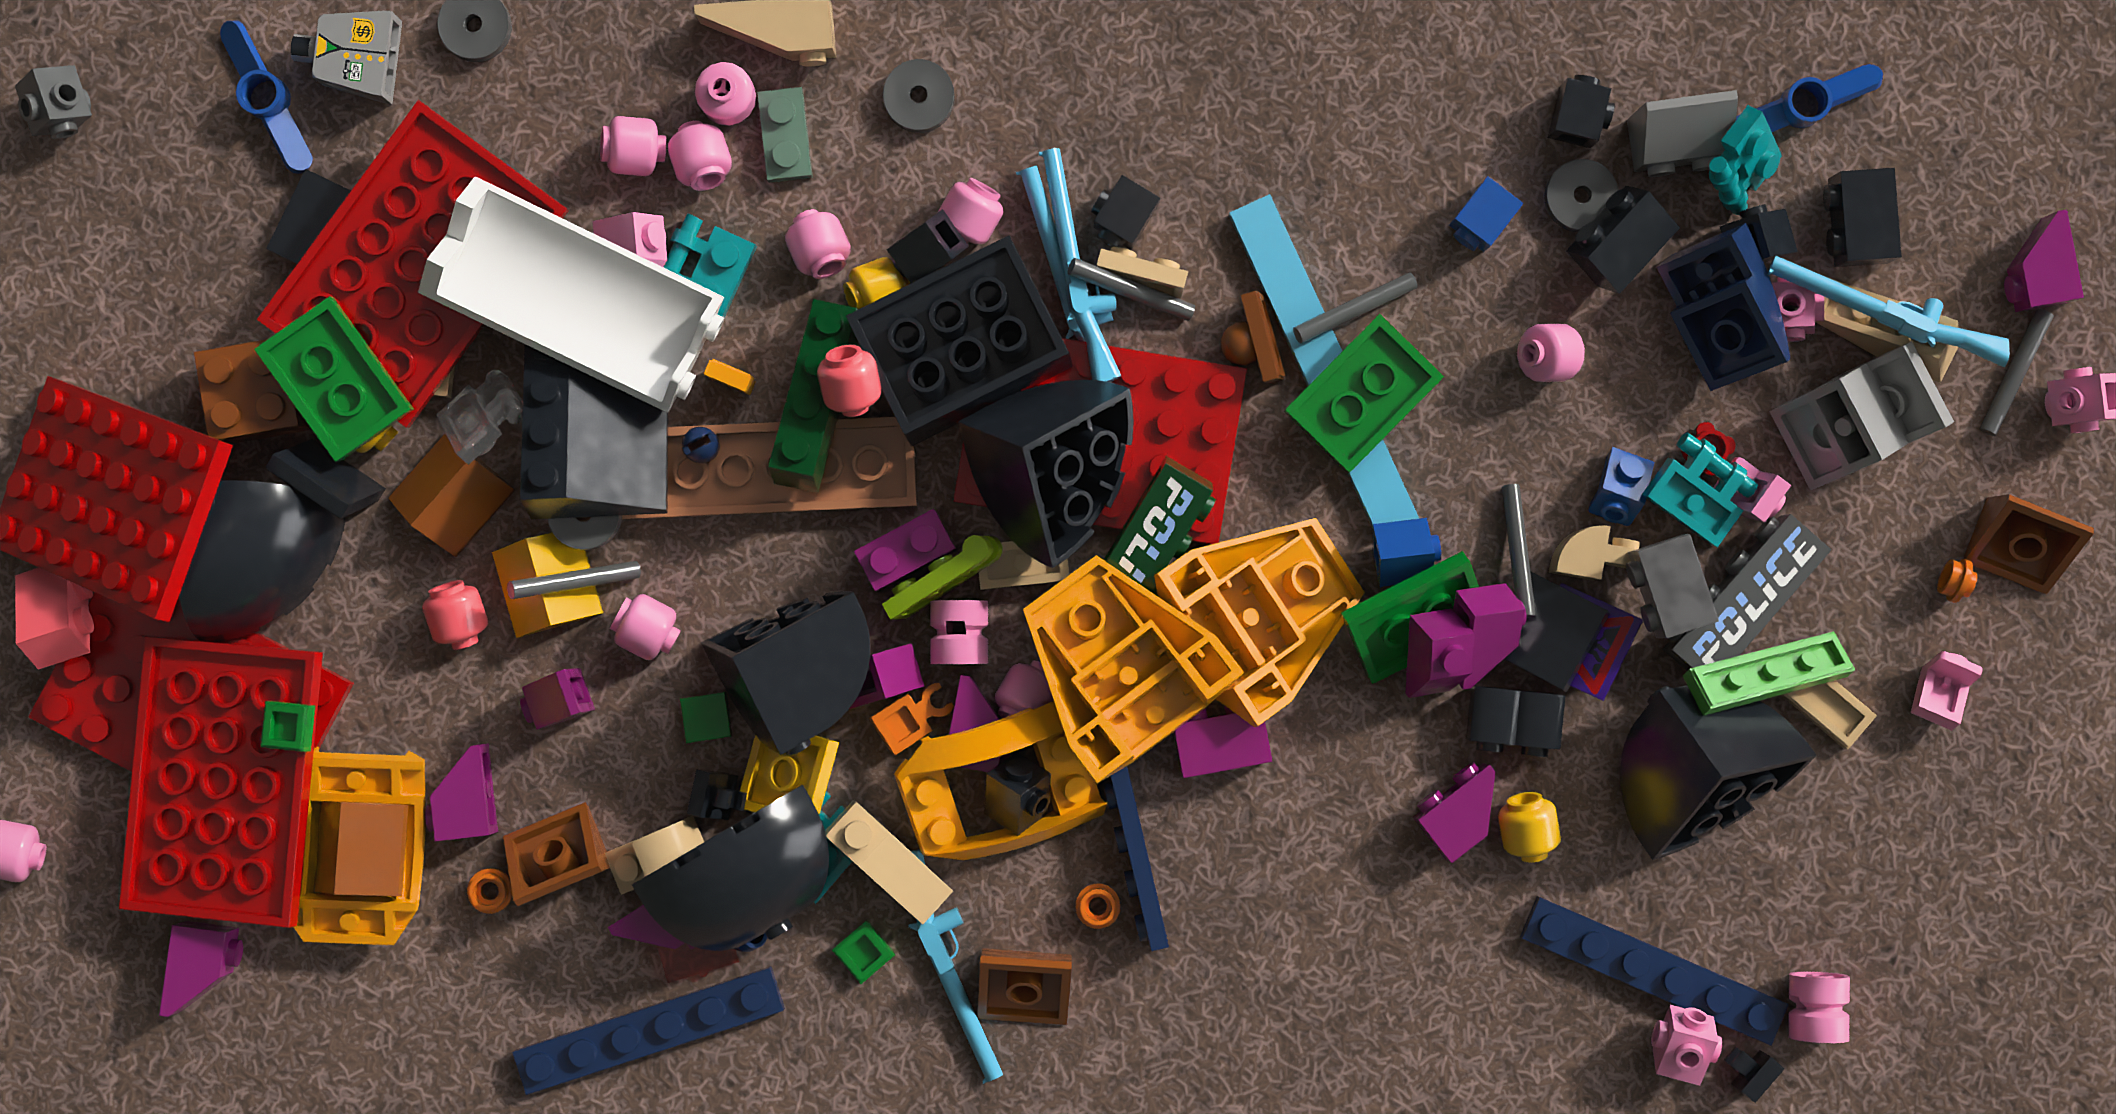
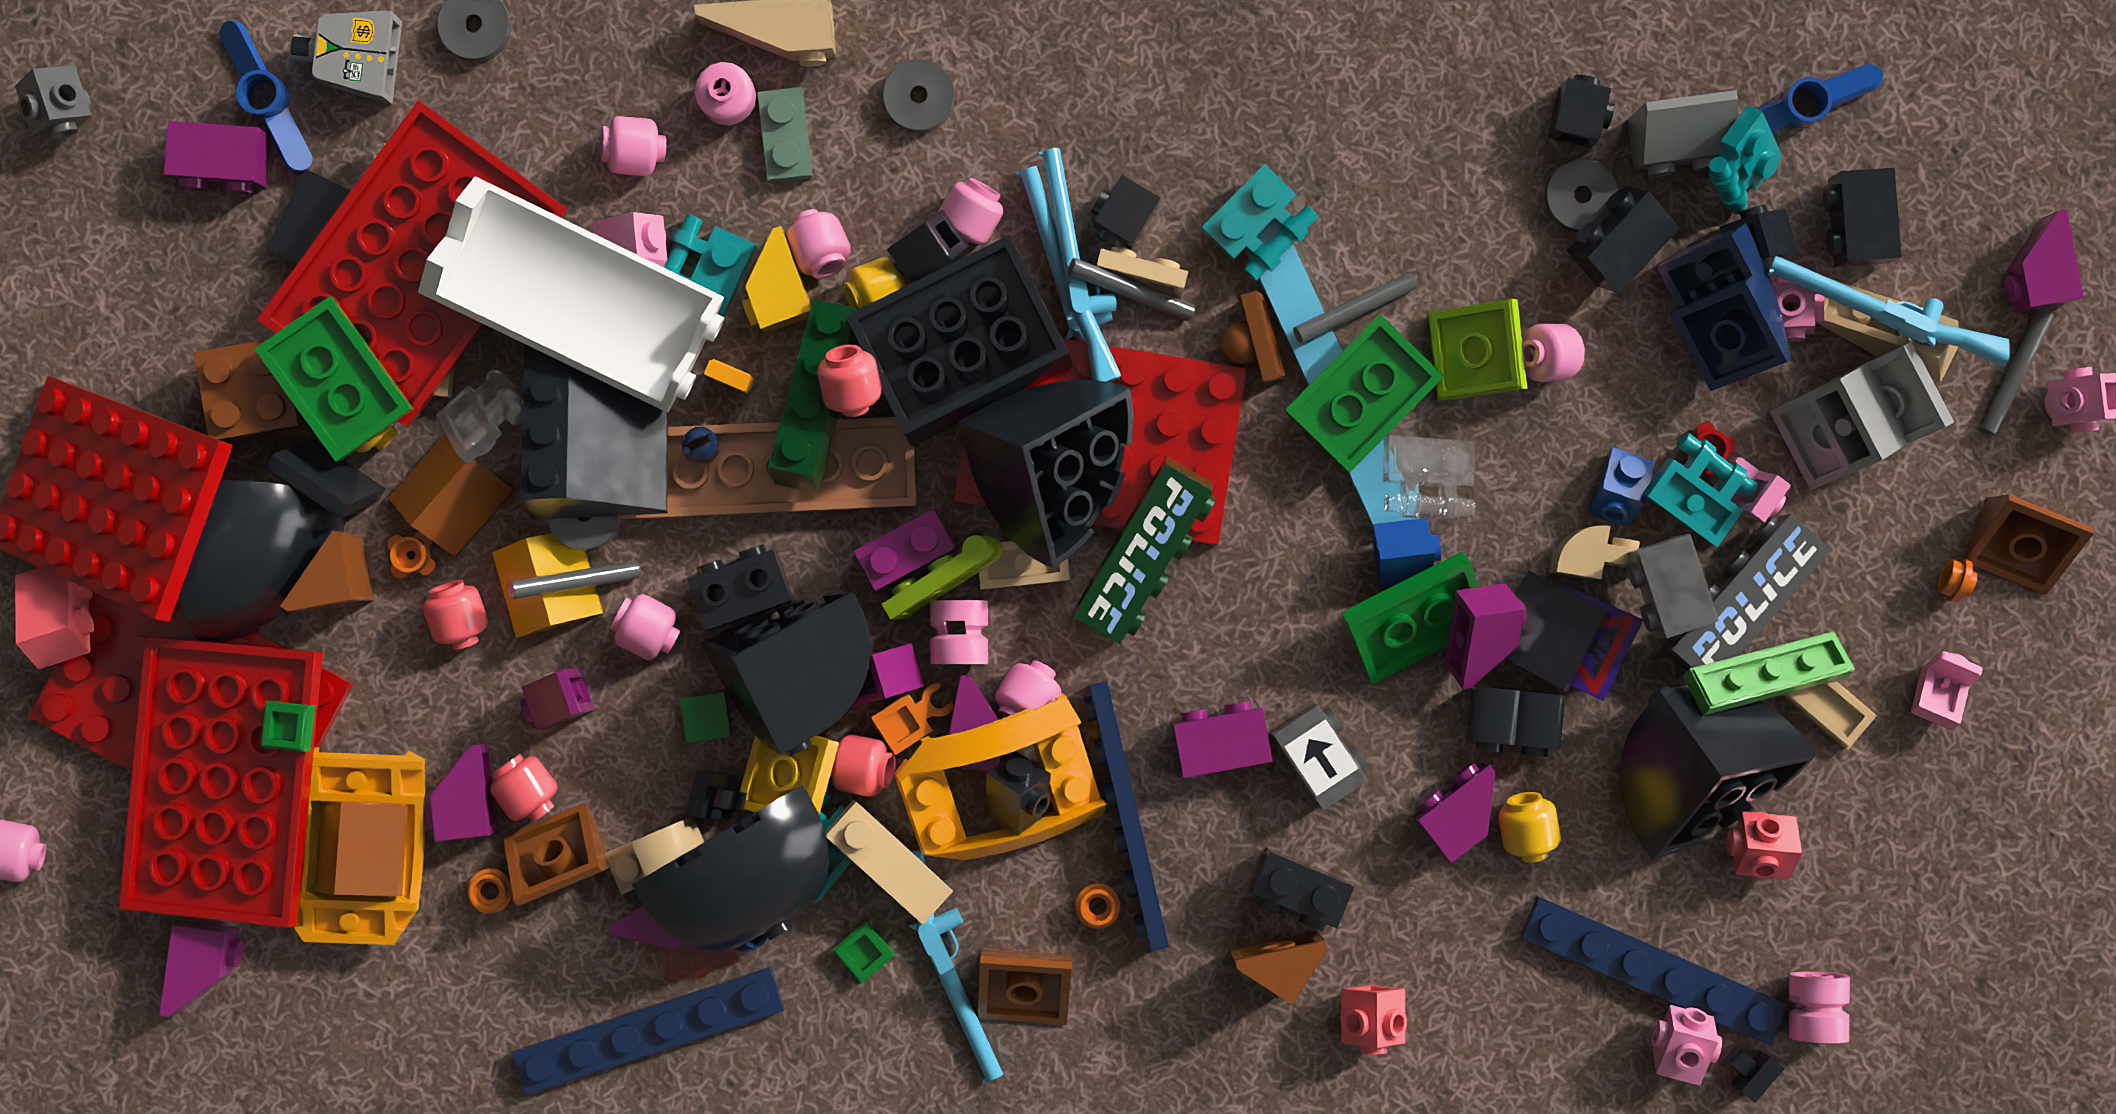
bright pink head [668,121,732,191] -> none
light orange wedge [1023,555,1244,784] -> none
light orange wedge [1154,518,1365,727] -> none
magenta slope [1405,608,1475,698] -> none
blue brick [1449,176,1524,252] -> none
dark grey bar [1502,484,1536,619] -> none
none -> magenta brick [164,121,271,194]
none -> dark orange slope [280,530,375,612]
none -> orange plate [388,532,436,579]
none -> coral head [489,753,558,823]
none -> black brick [688,544,795,631]
none -> yellow slope [742,226,812,334]
none -> coral head [830,735,896,797]
none -> teal plate [1201,164,1319,281]
none -> dark orange slope [1230,931,1328,1005]
none -> black brick [1249,847,1355,931]
none -> brick [1270,704,1369,811]
none -> coral brick [1340,985,1407,1054]
none -> clear plate [1383,435,1475,521]
none -> lime plate [1428,298,1527,401]
none -> coral brick [1726,811,1802,880]

